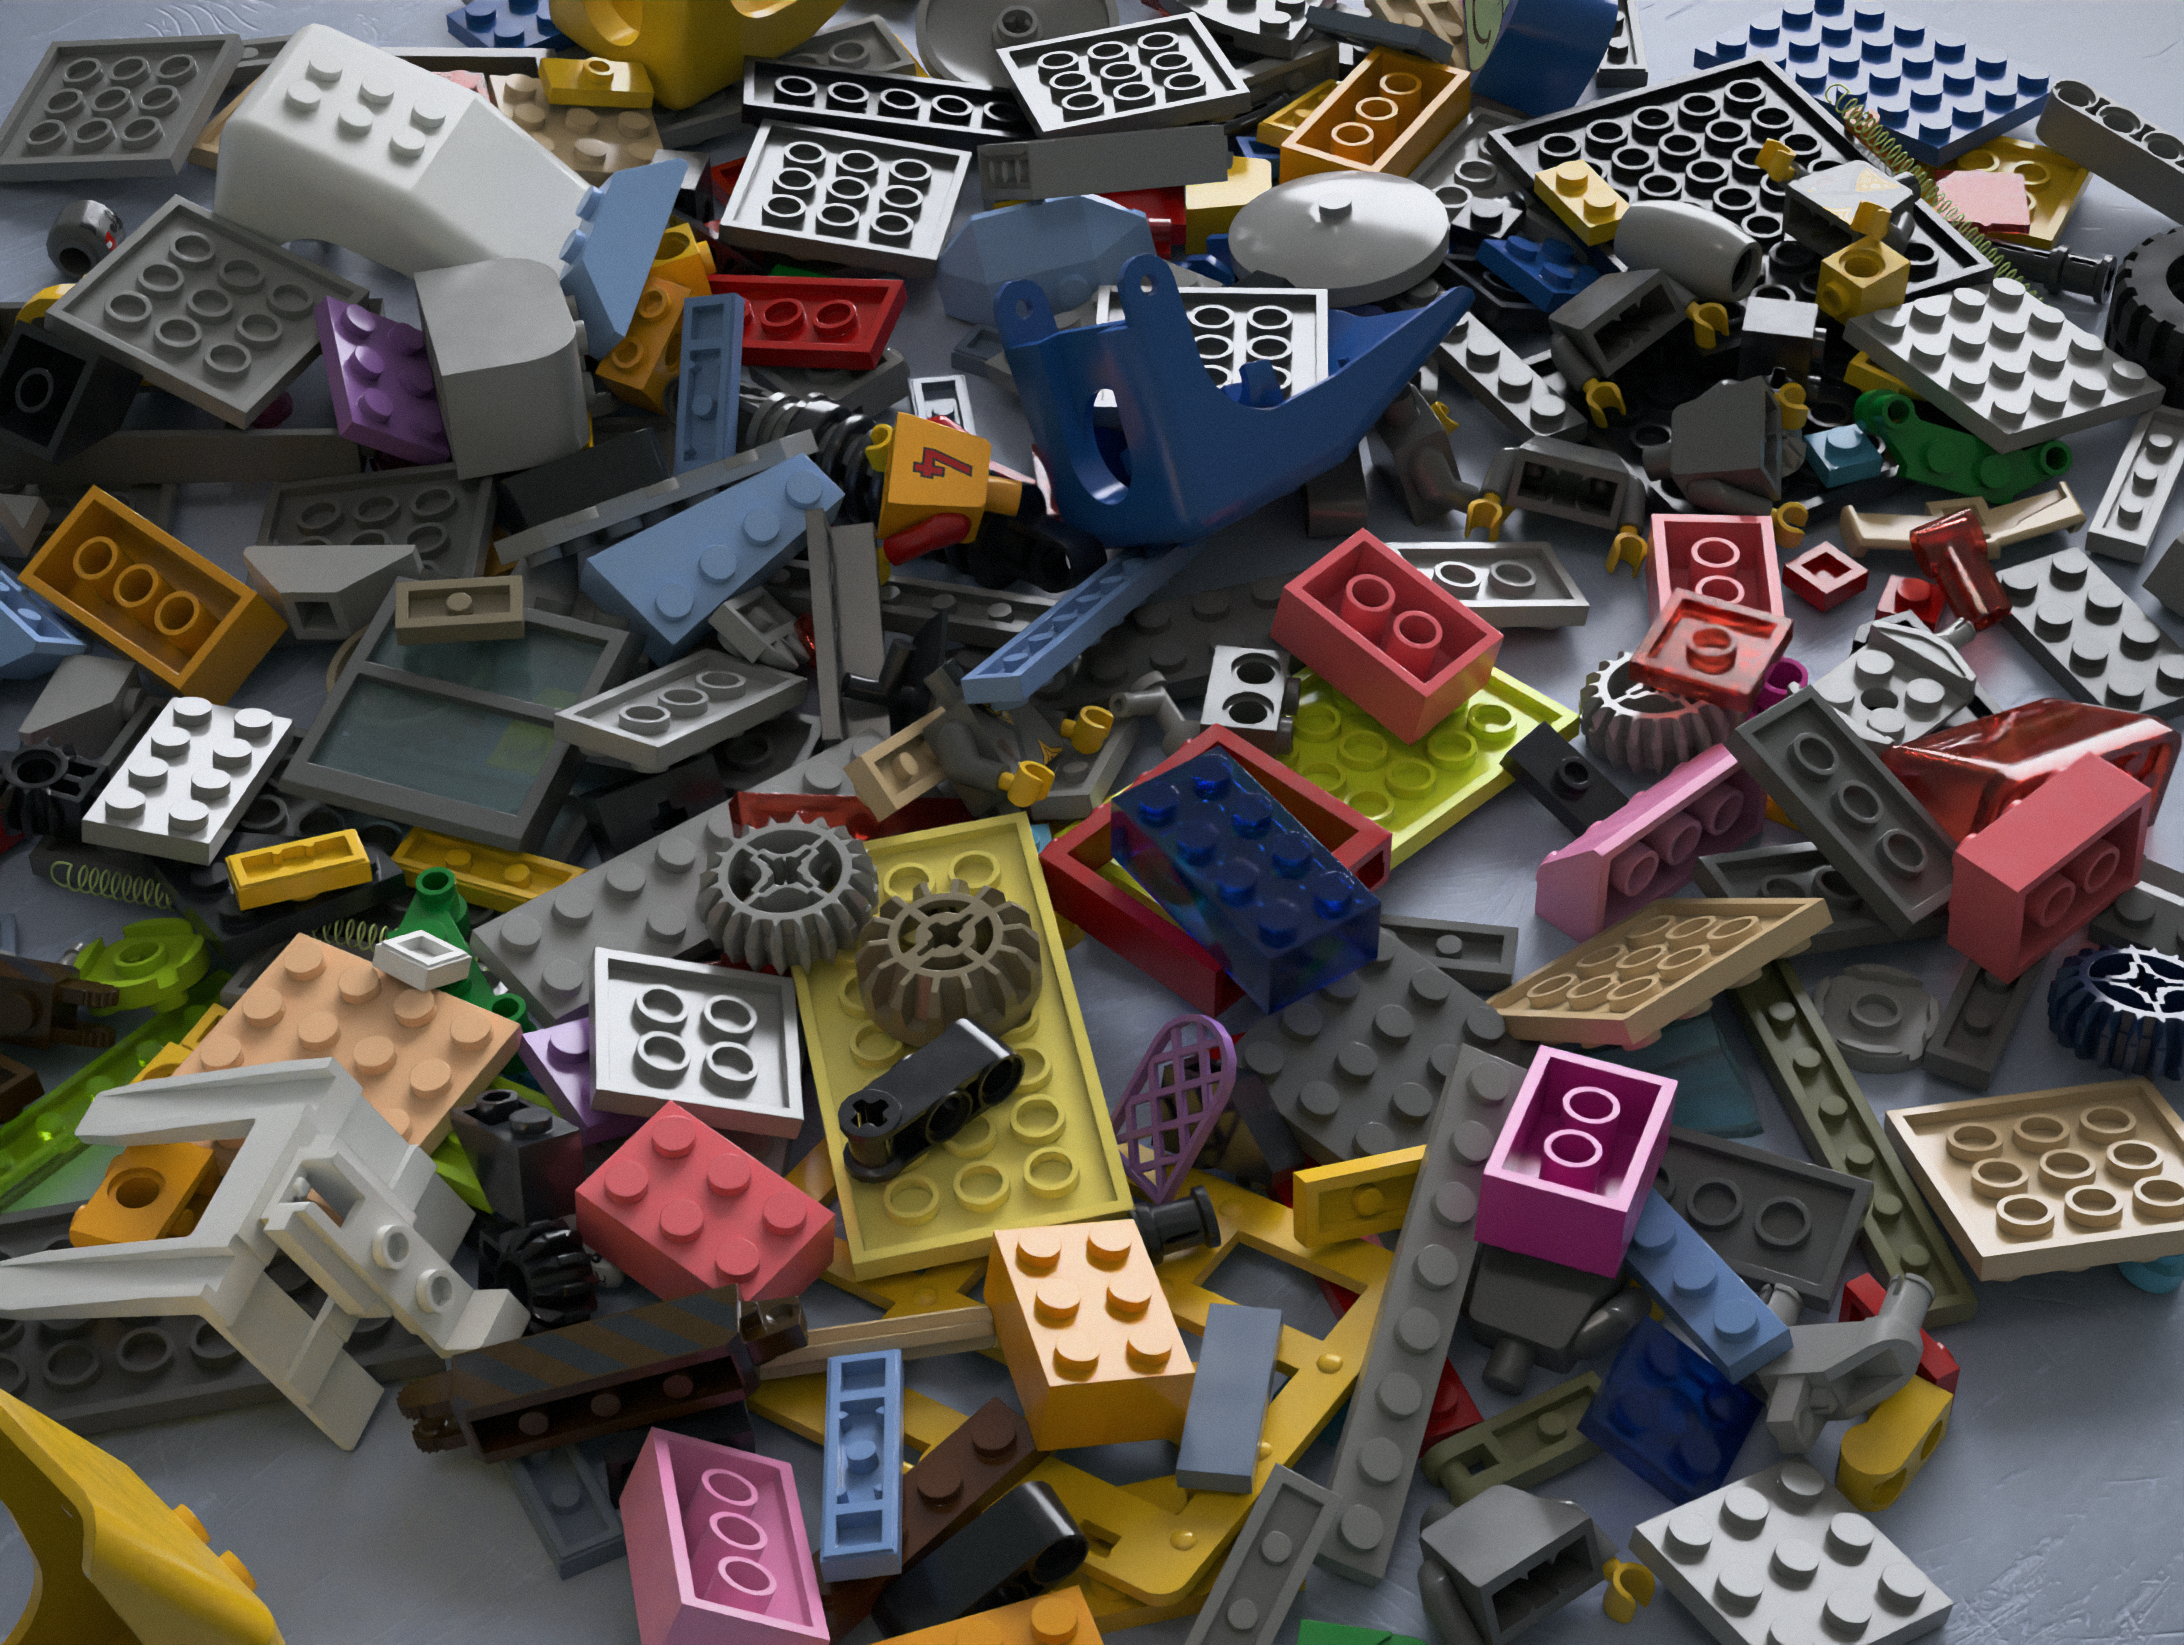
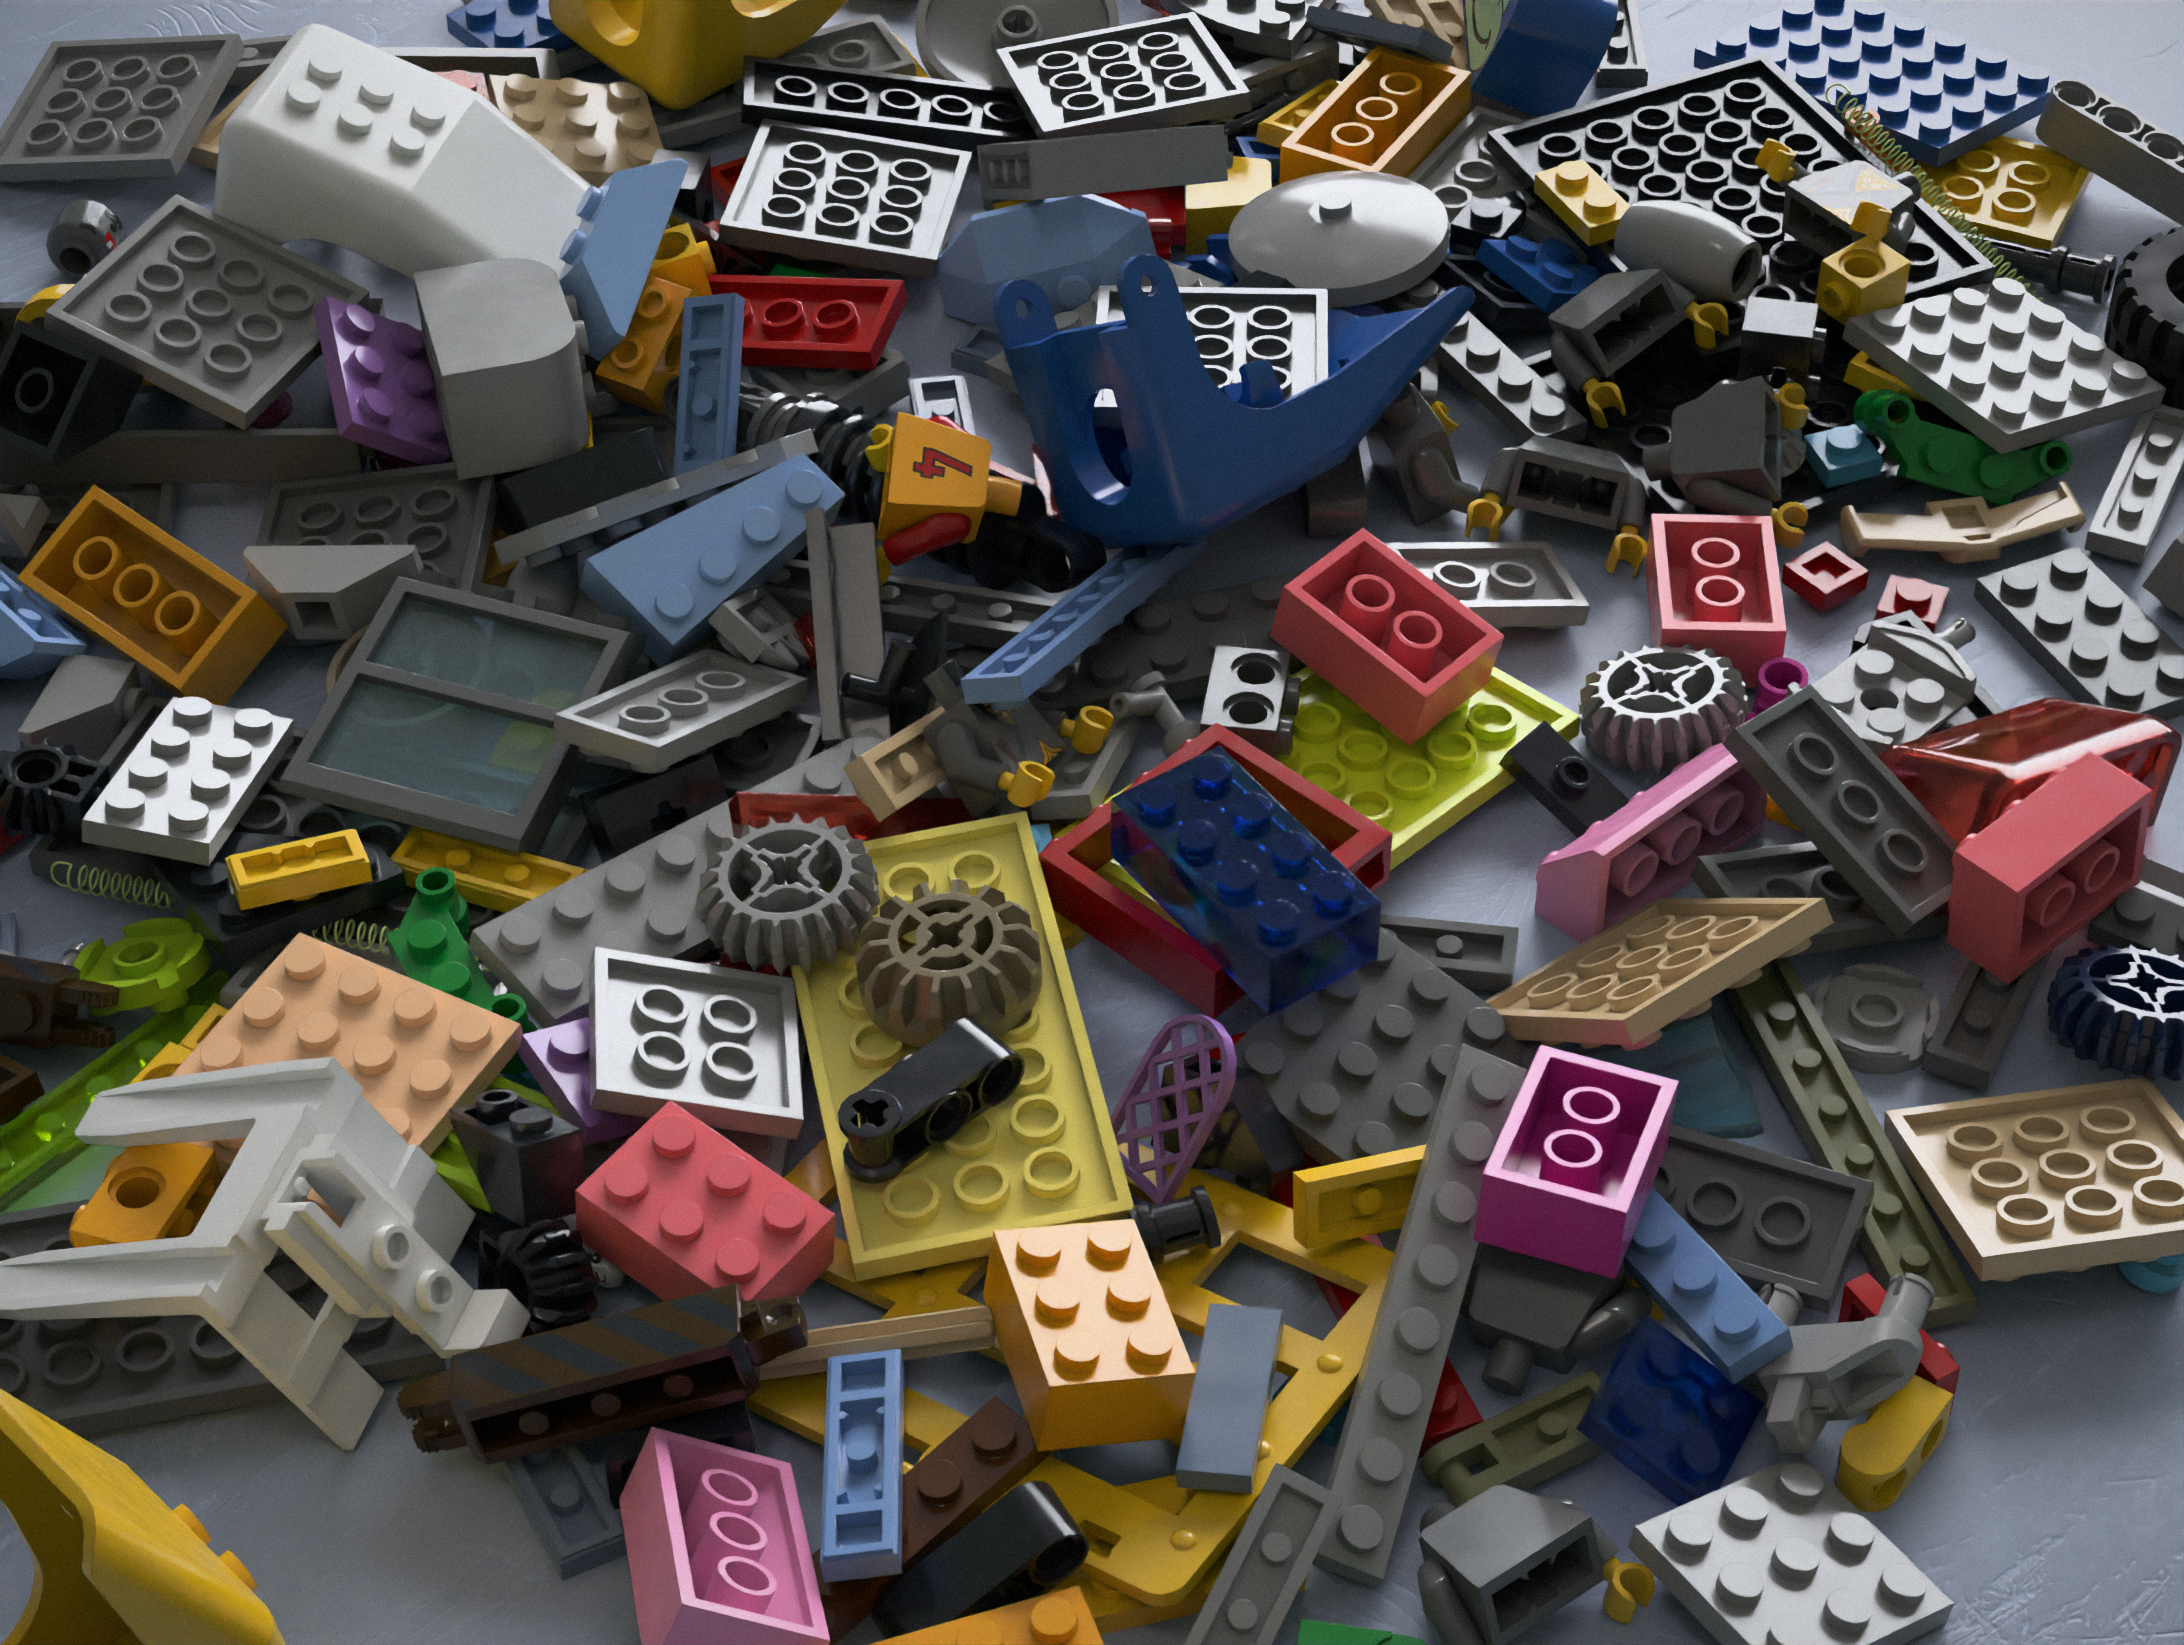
white tile [372,930,472,992] -> none
dark tan plate [395,575,525,646] -> none
yellow plate [538,57,655,109] -> none
clear red plate [1628,587,1794,714] -> none
clear red piece [1909,507,2012,633] -> none
clear red piece [1933,169,2031,235] -> none

